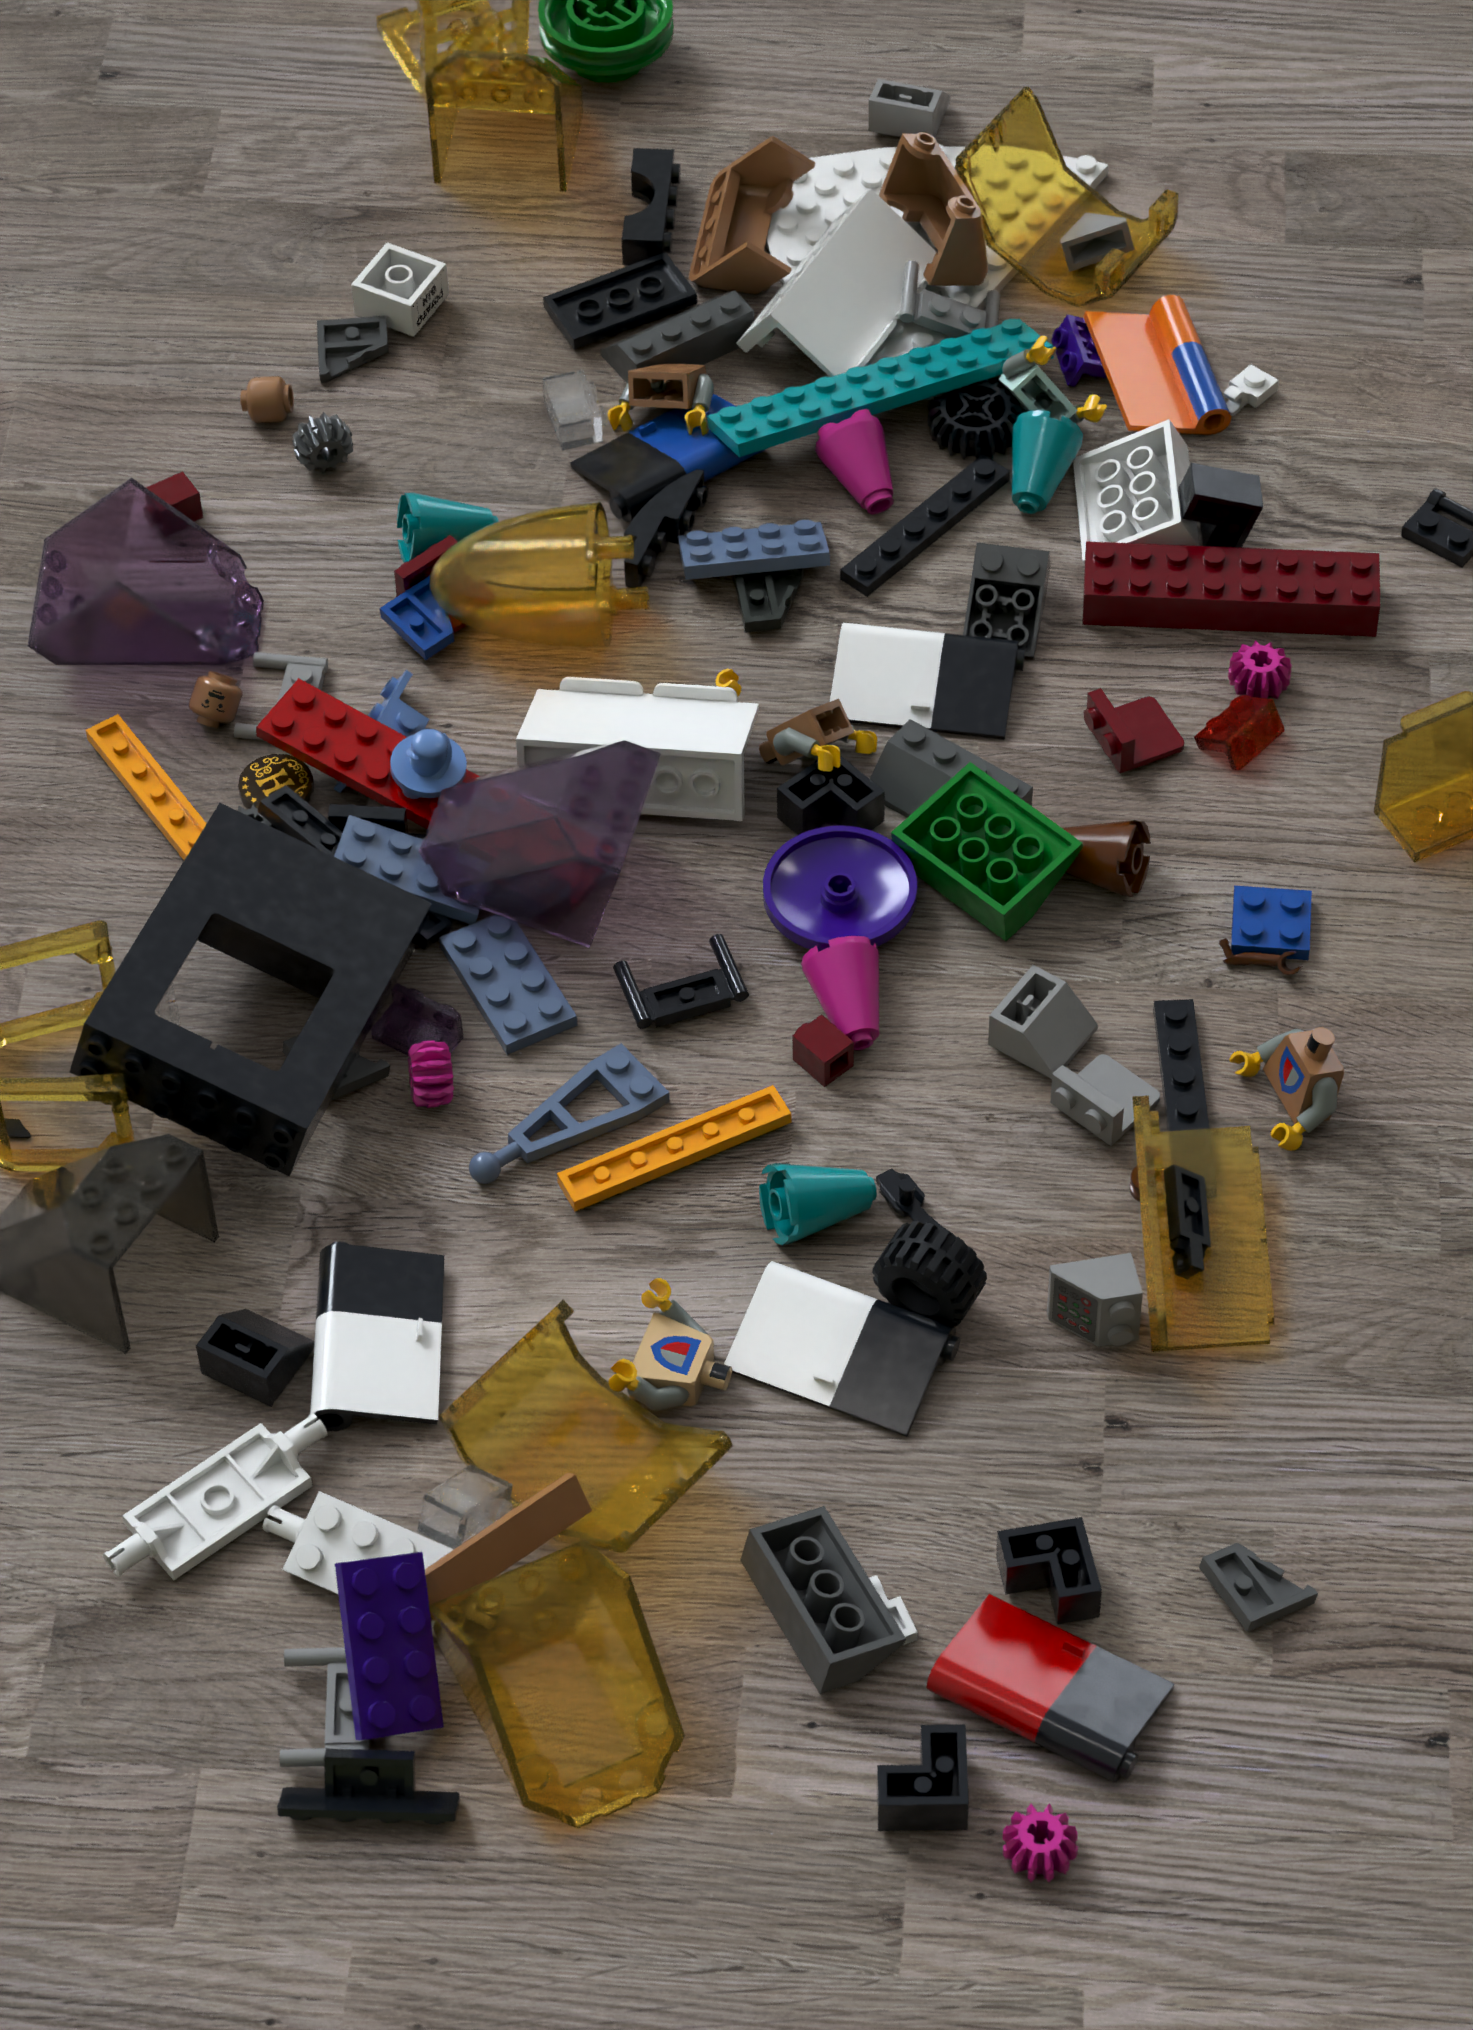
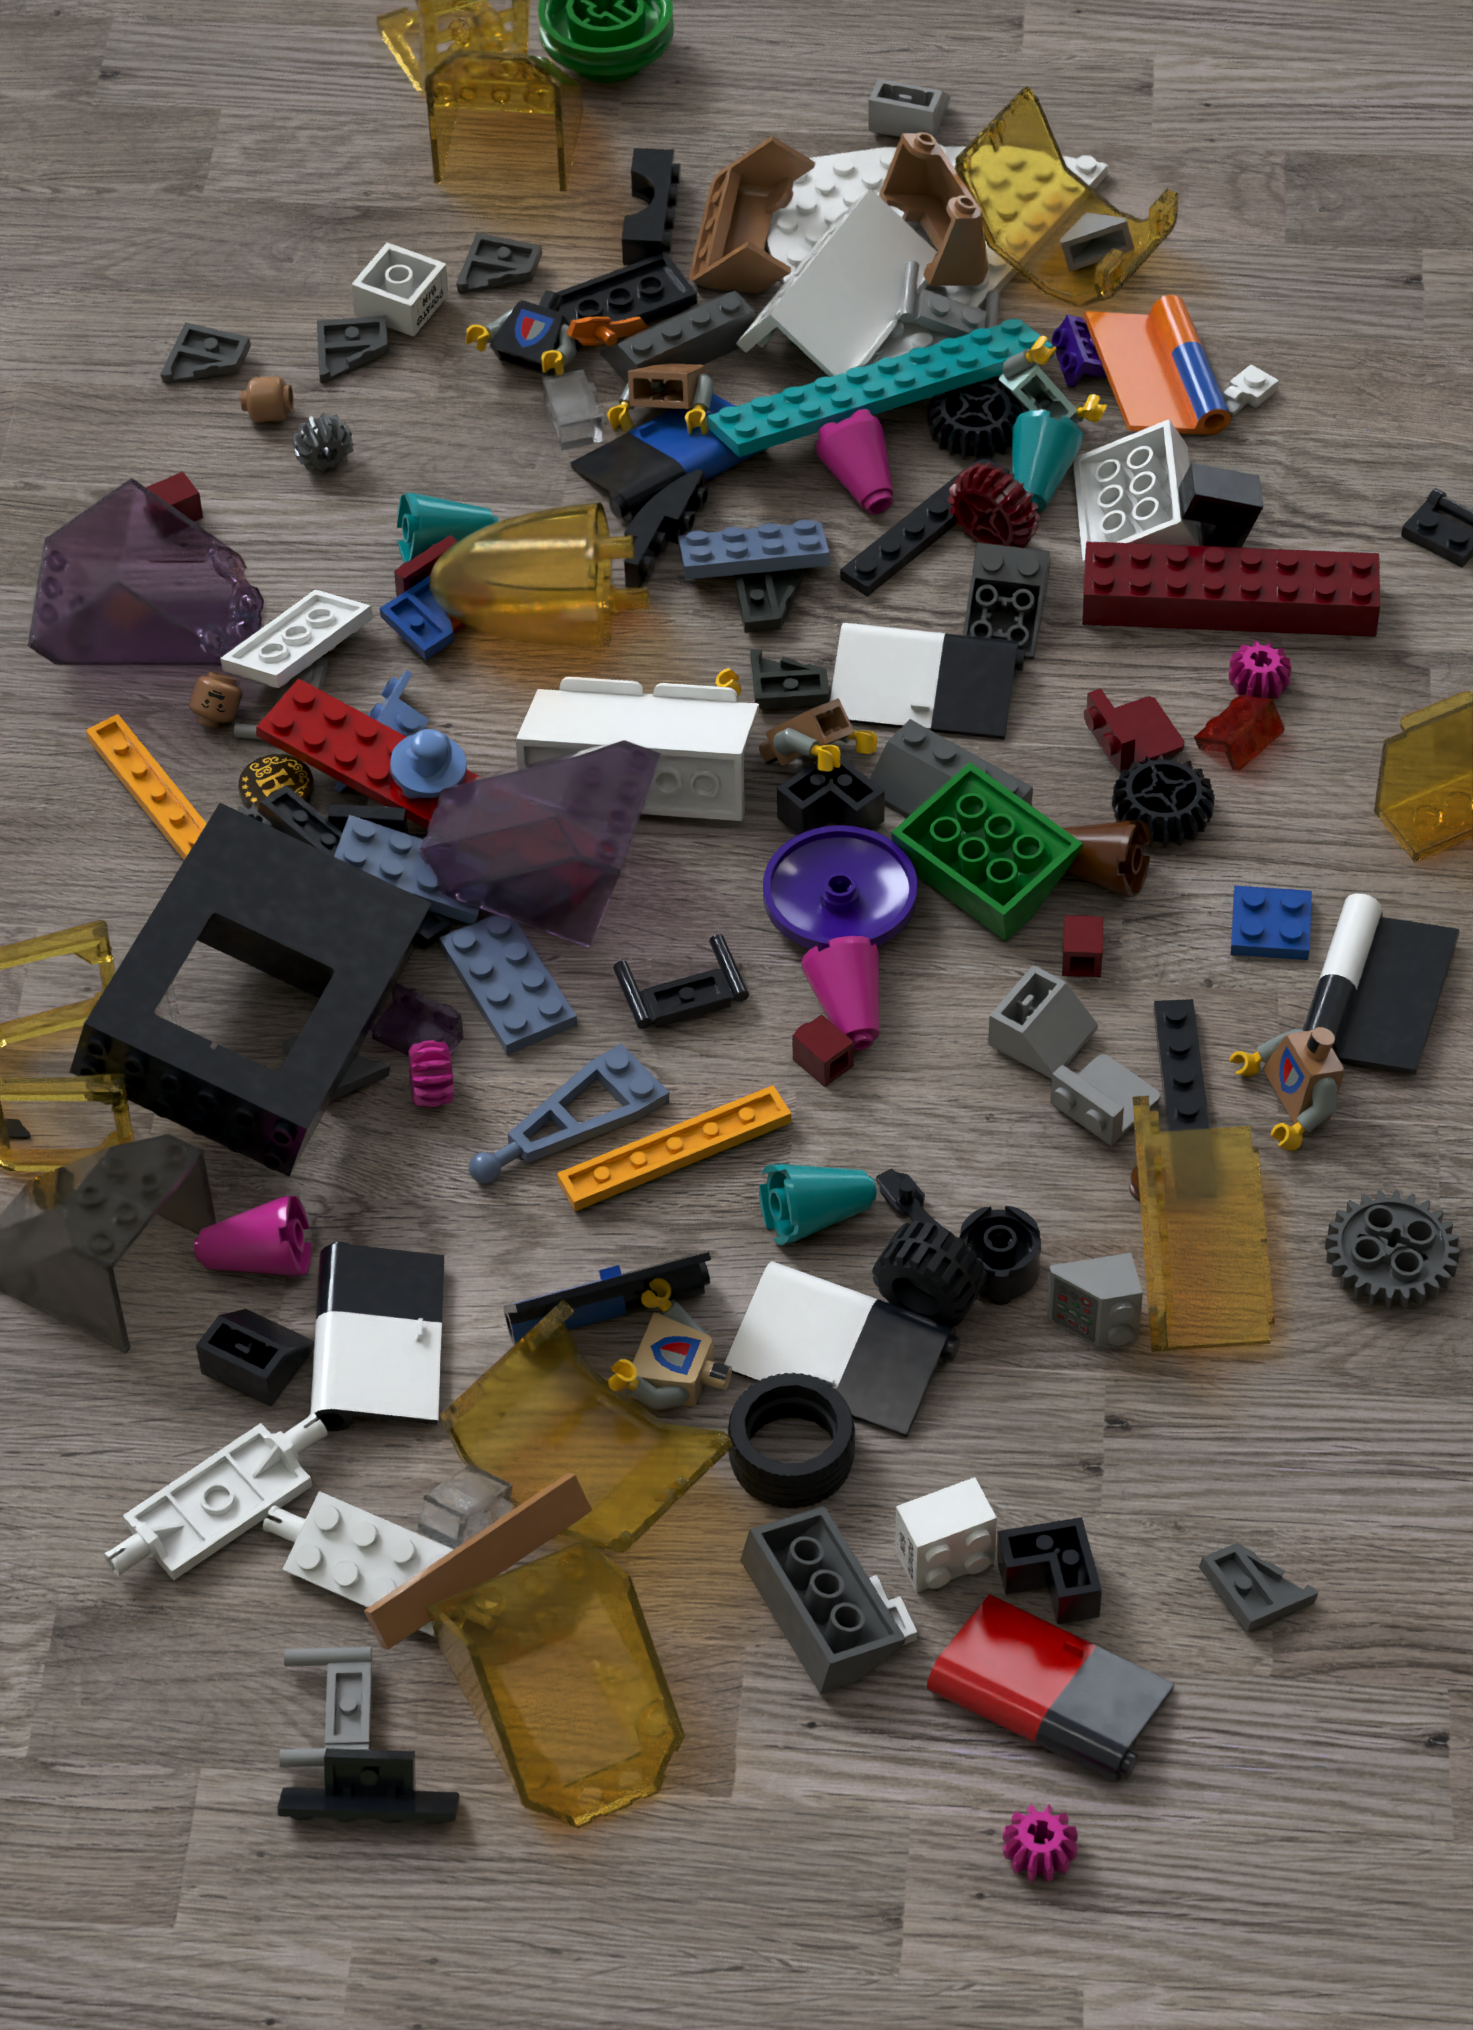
dark purple plate [335,1552,444,1740] -> none
black brick [877,1724,969,1831] -> none
black hinge [1164,1164,1211,1280] -> none
reddish brown piece [1219,938,1303,975] -> none
none -> dark grey wing [160,322,251,384]
none -> dark pink cone [194,1195,312,1277]
none -> white plate [220,589,373,688]
none -> dark grey wing [456,233,542,293]
none -> torso [466,290,577,379]
none -> black door [503,1252,711,1345]
none -> orange piece [567,317,649,346]
none -> black tyre [728,1373,855,1508]
none -> pearl dark grey wing [750,649,829,709]
none -> white brick [895,1477,997,1593]
none -> dark red gear [947,462,1041,548]
none -> black brick [959,1206,1041,1305]
none -> dark red brick [1062,915,1103,978]
none -> black gear [1111,754,1215,848]
none -> black door [1303,893,1459,1075]
none -> dark grey gear [1325,1190,1460,1309]

